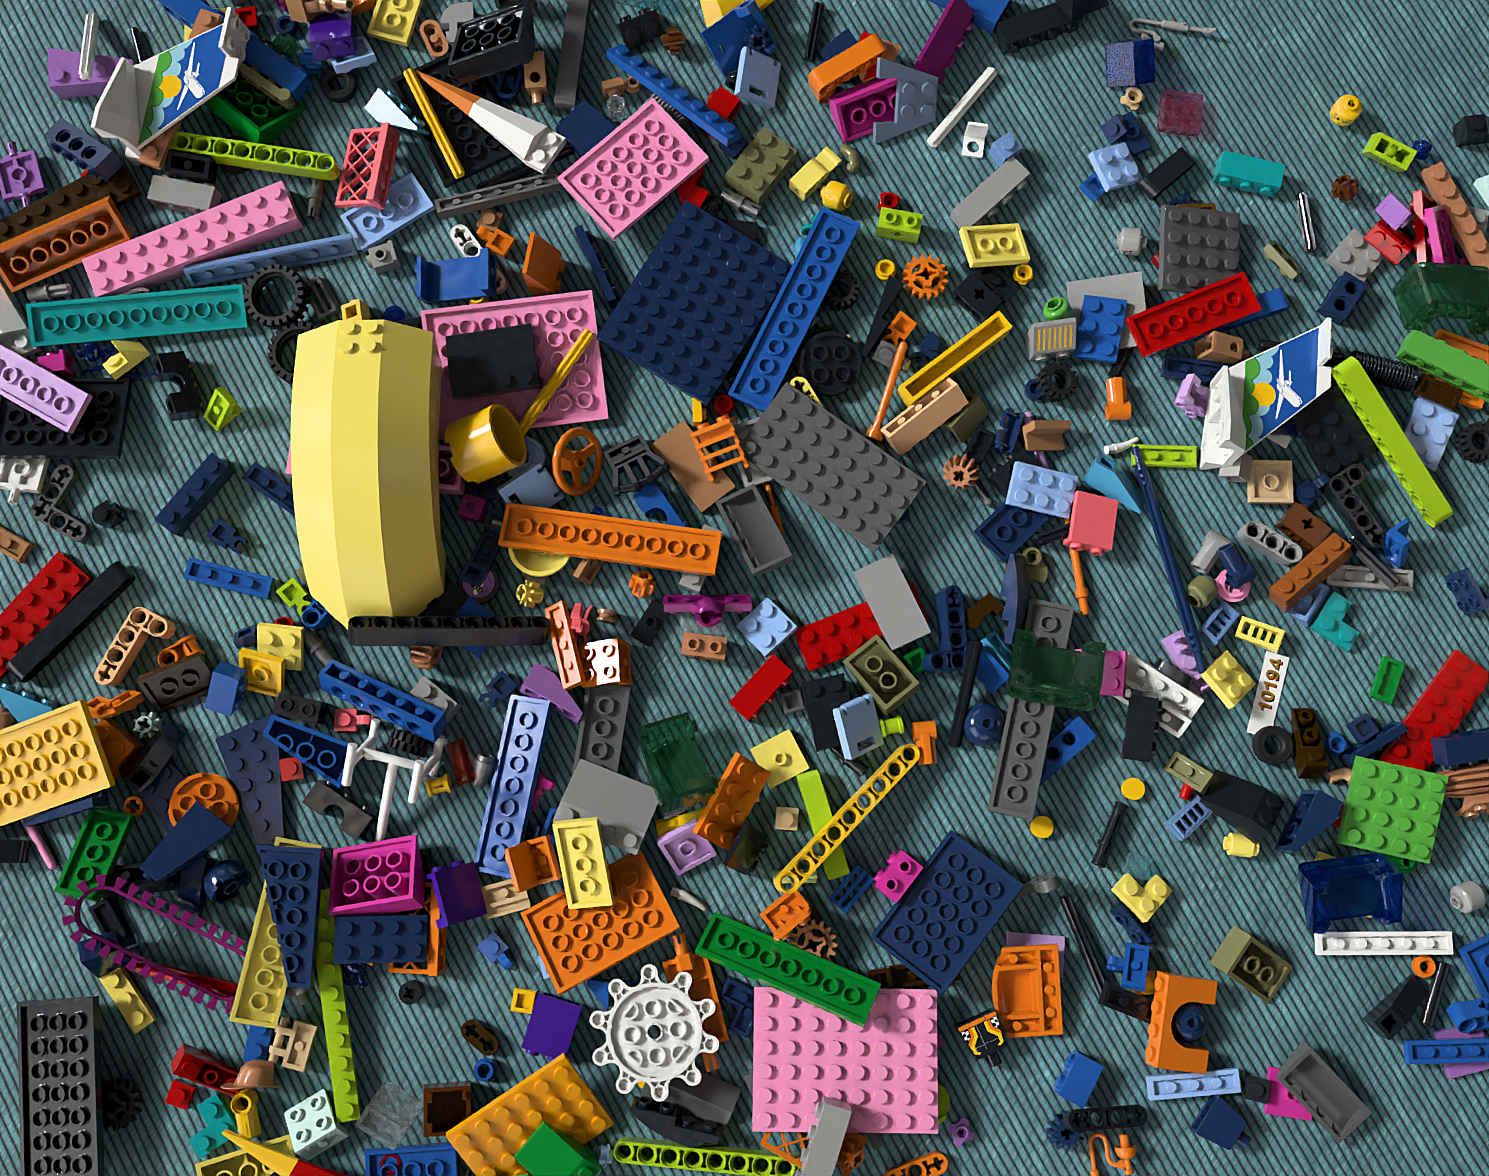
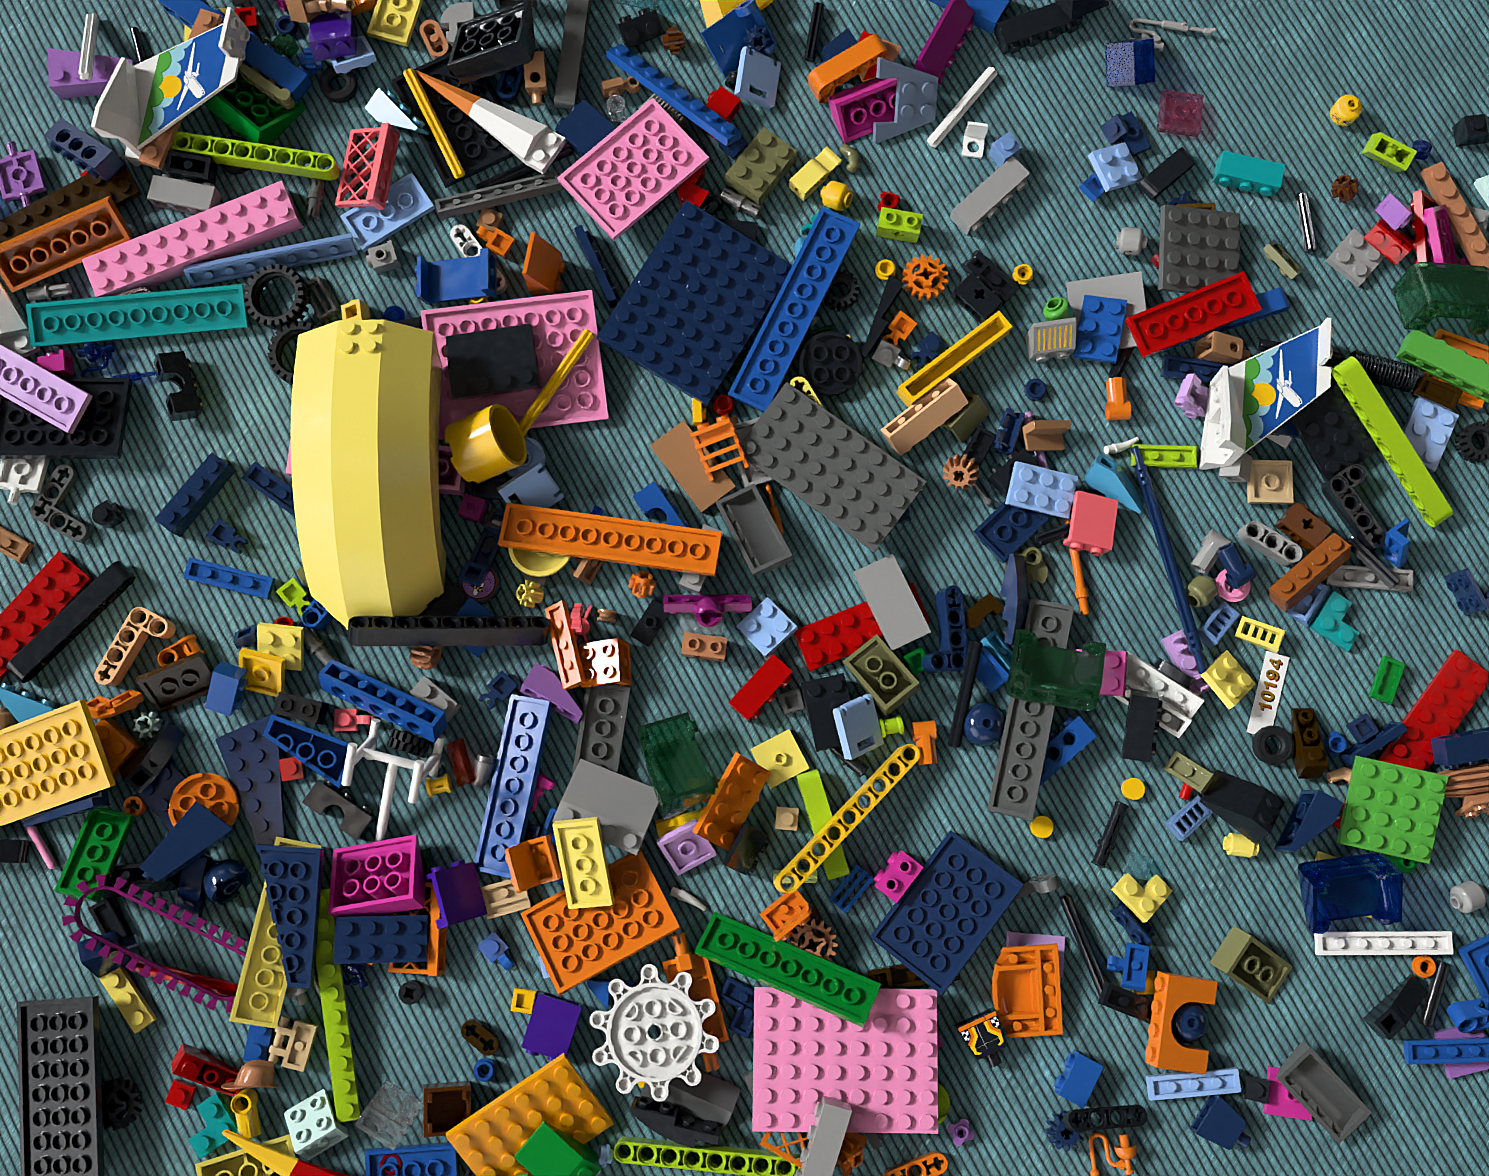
light yellow slope [102,340,151,380] -> none
lime slope [203,386,242,432] -> none
orange piece [552,427,603,496] -> none
black plate [603,434,671,497] -> none
orange piece [865,341,908,442] -> none
light yellow plate [959,223,1030,268] -> none
black tyre [1036,361,1078,402] -> none
tan plate [1120,87,1145,111] -> none
dark blue plate [1293,472,1330,507] -> none
dark blue brick [1316,271,1368,325] -> none

